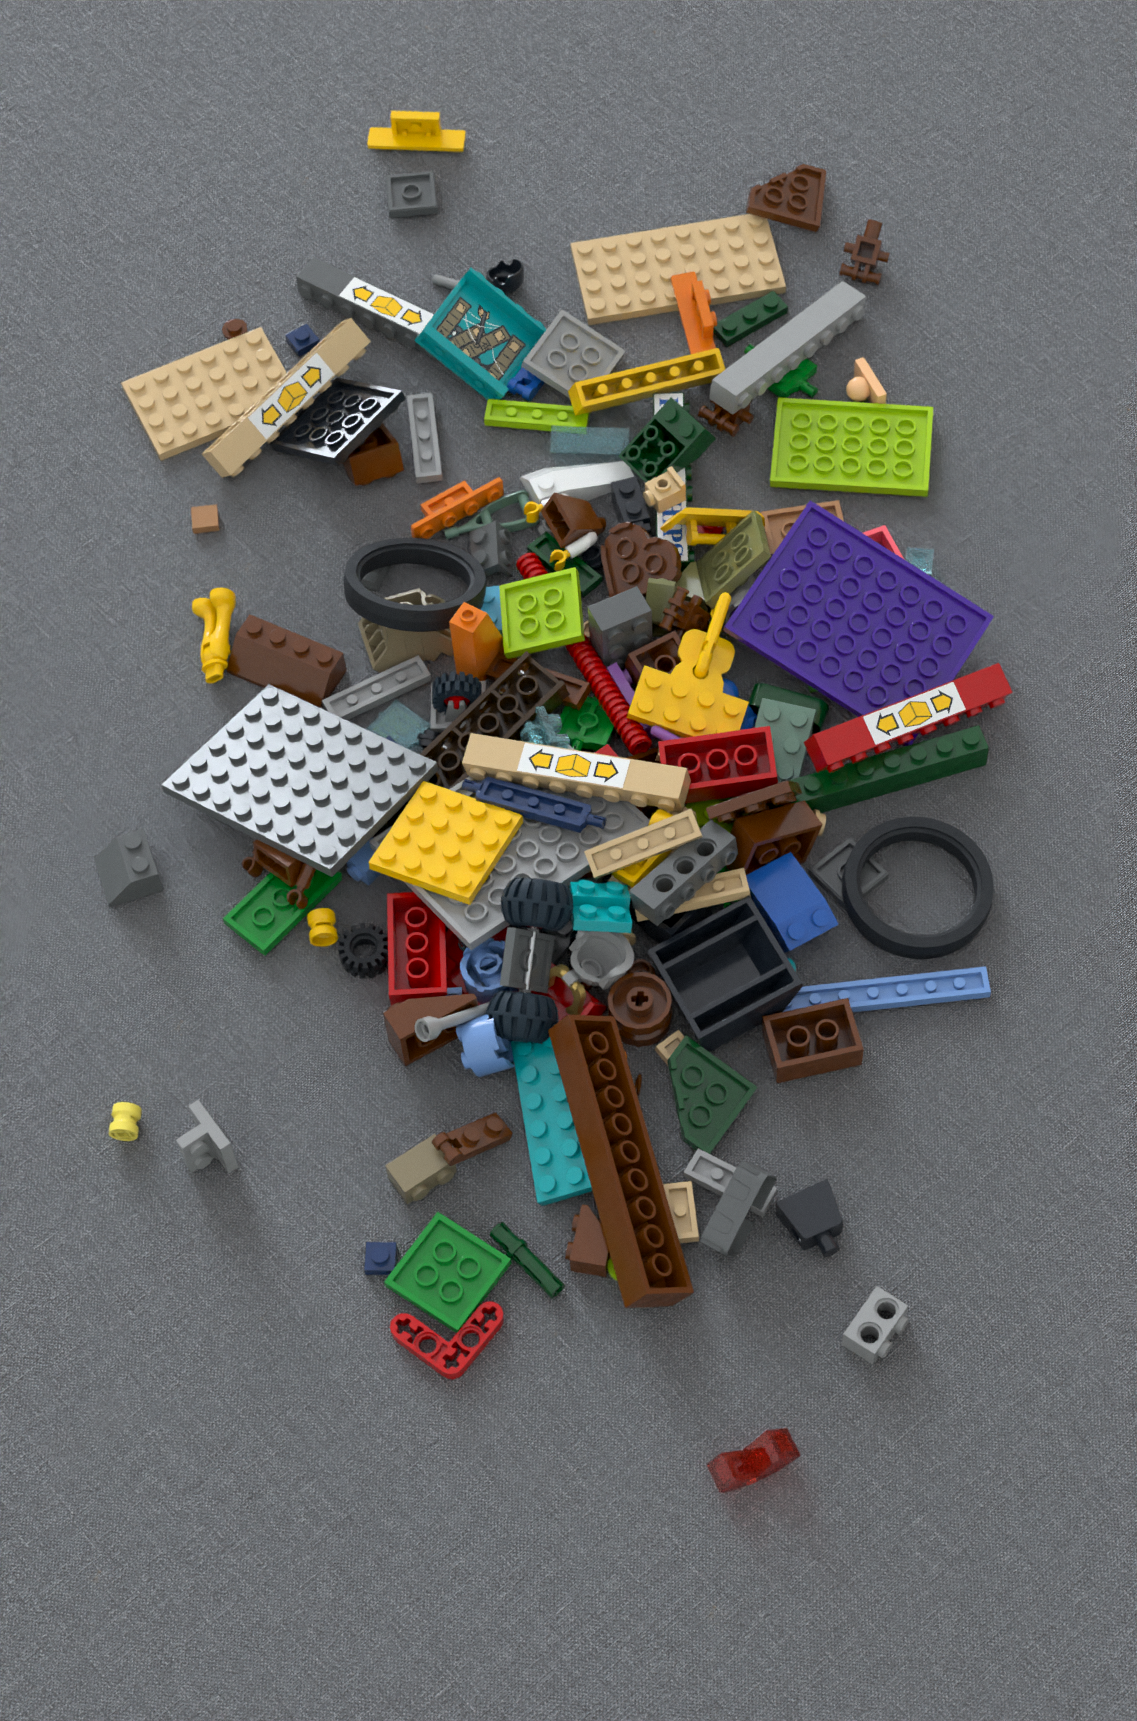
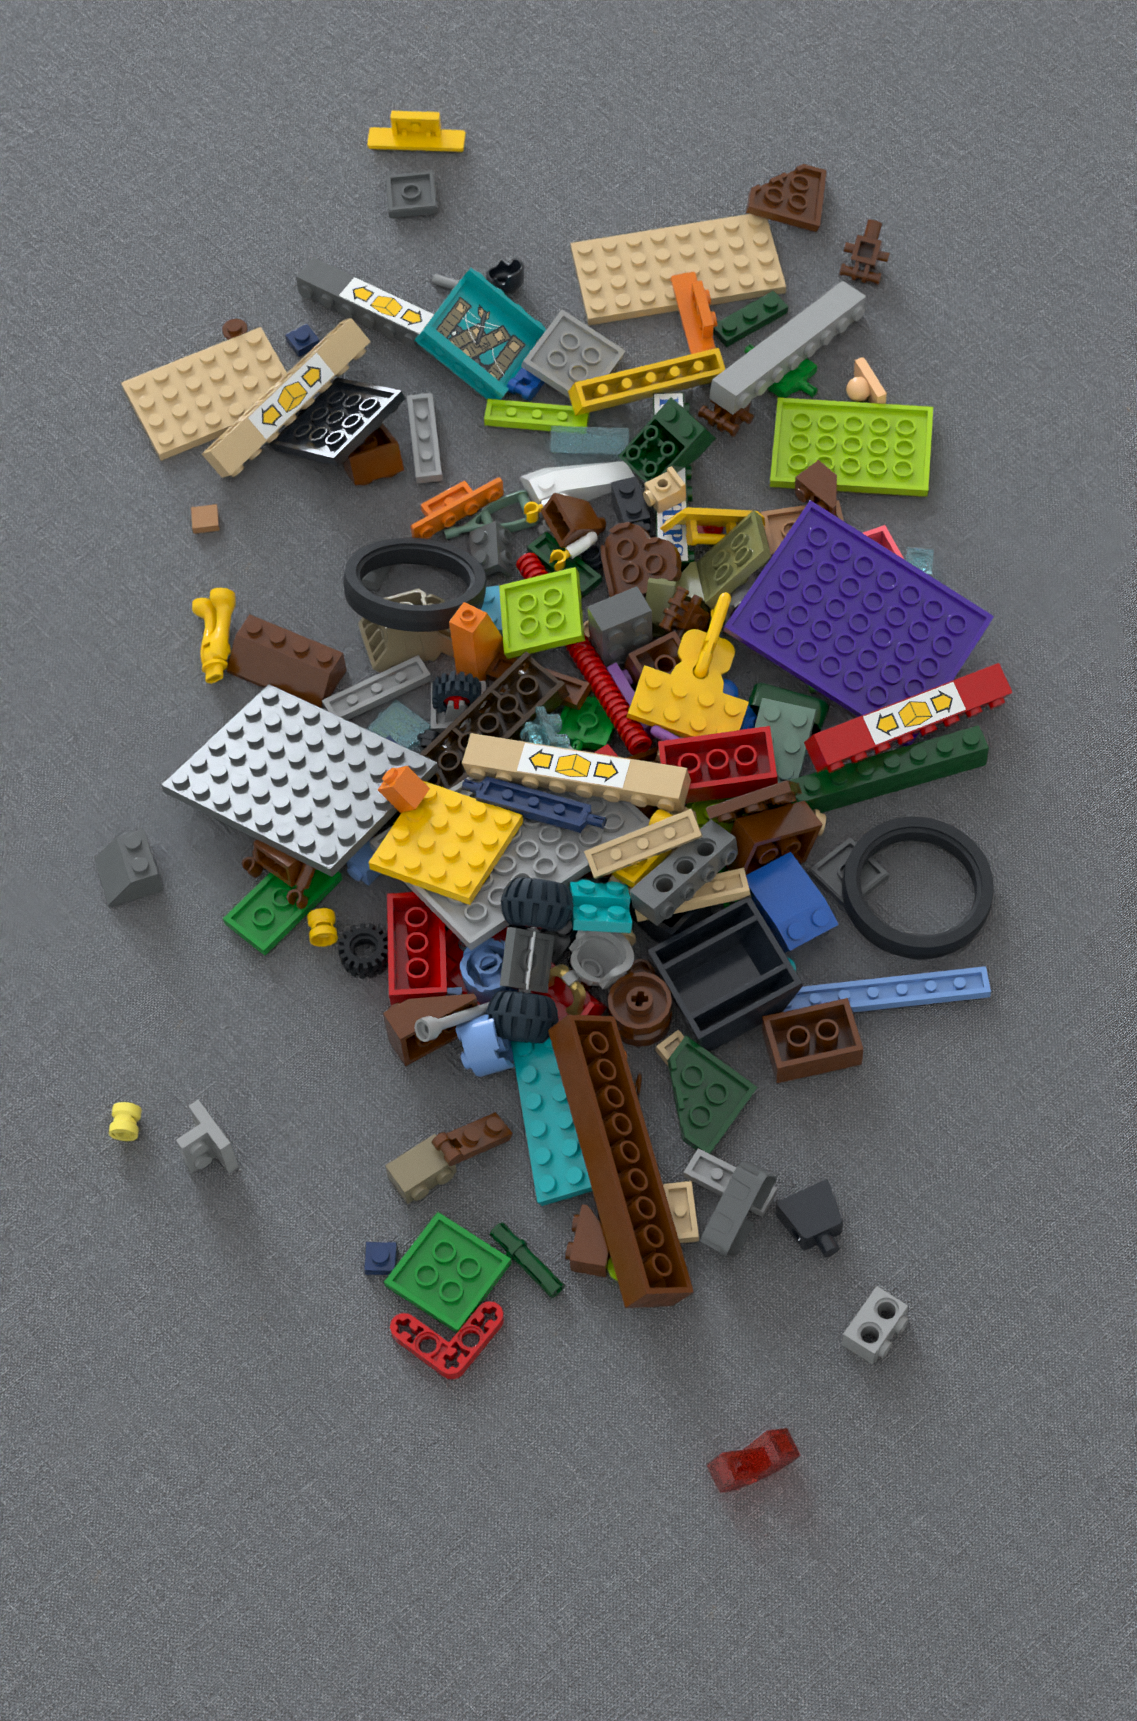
none -> orange brick [378,766,430,813]
none -> reddish brown slope [795,460,837,516]

